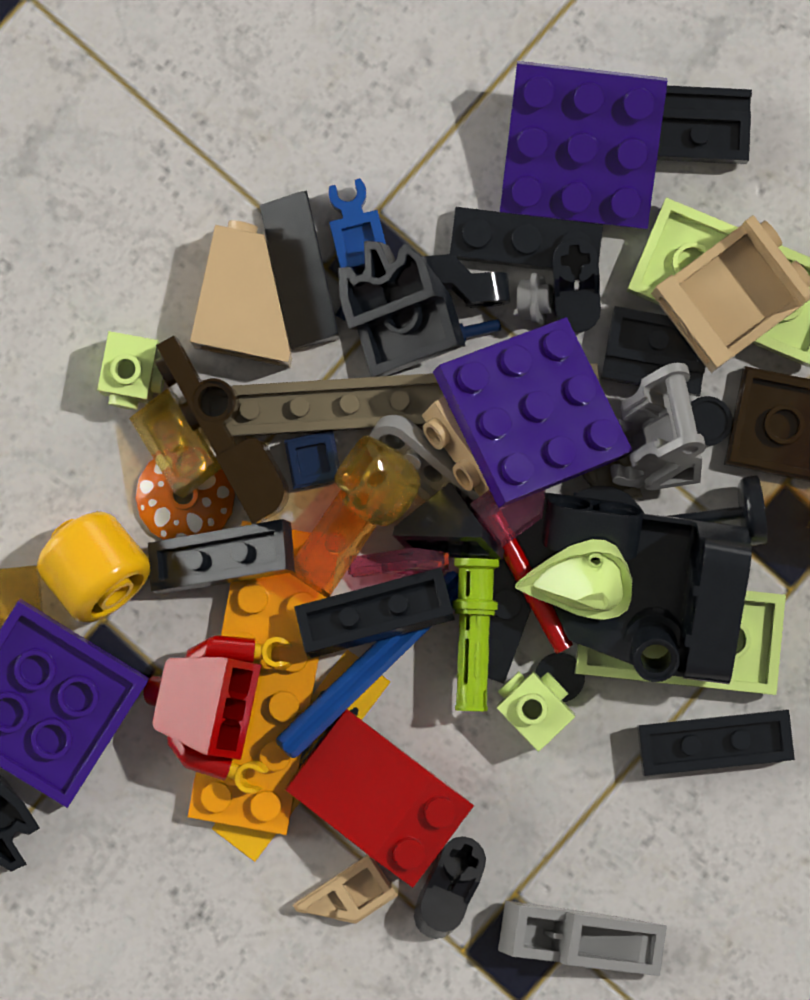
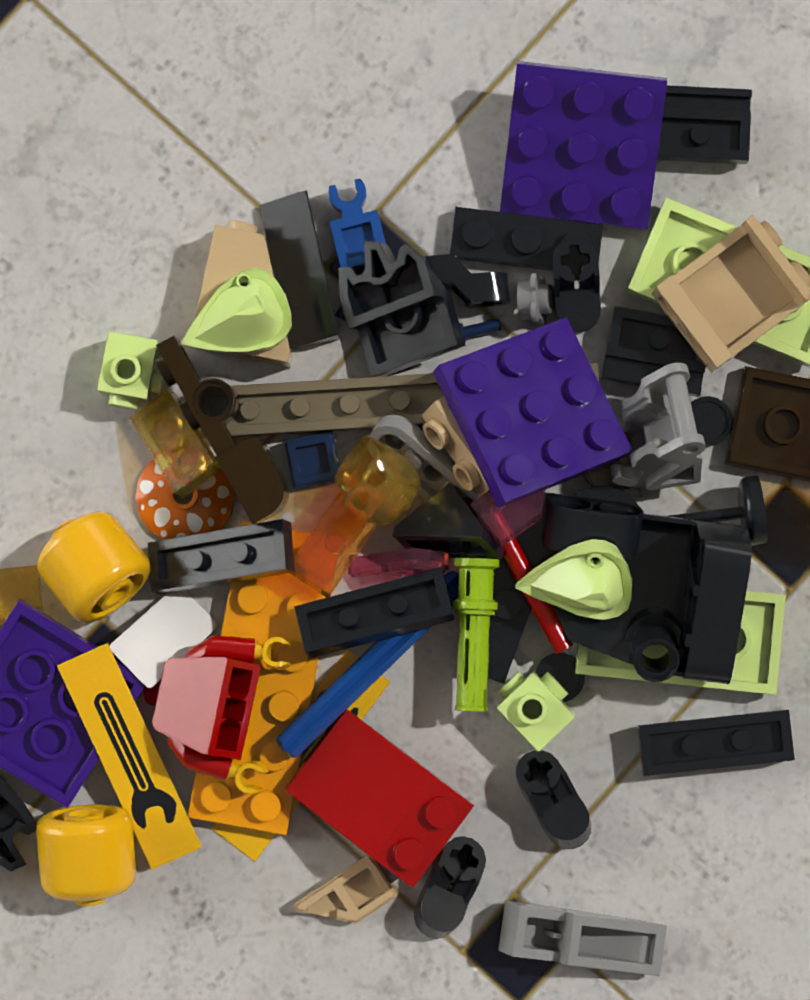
none -> yellow head [36,804,136,906]
none -> yellow sticker [57,643,202,870]
none -> white sticker [109,590,218,688]
none -> yellowish green piece [180,268,292,354]
none -> black piece [516,750,591,849]

